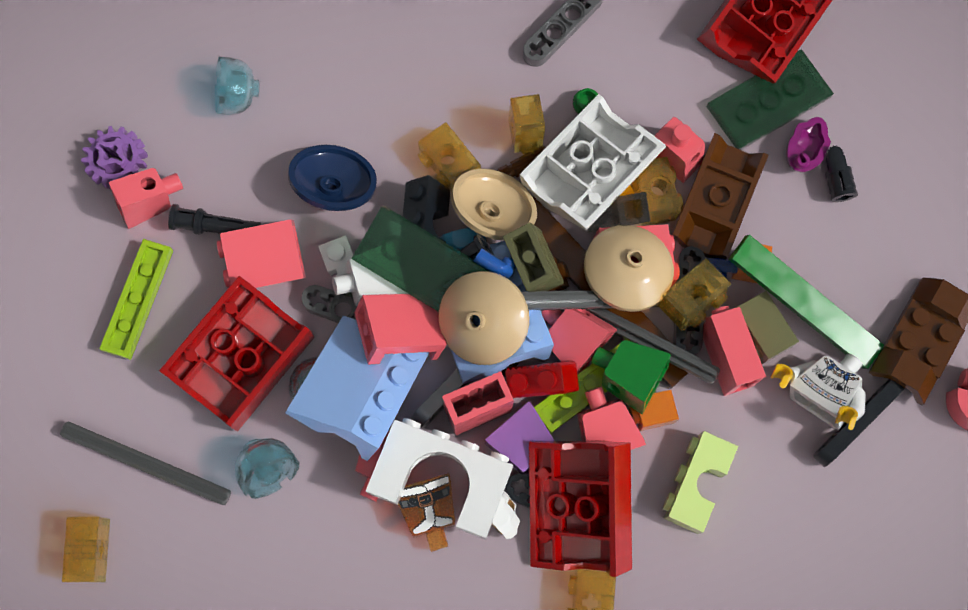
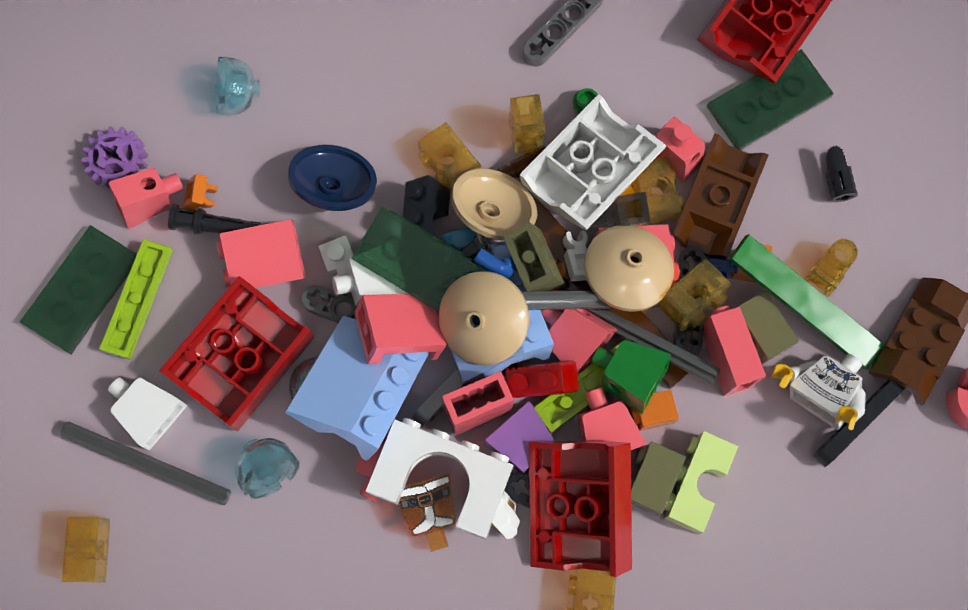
magenta arm [786,117,831,172] -> none
none -> clear green tile [20,225,137,355]
none -> white torso [108,377,188,450]
none -> orange tile [183,174,218,210]
none -> white plate [563,231,588,281]
none -> olive brick [631,441,686,516]
none -> clear yellow piece [804,239,858,297]

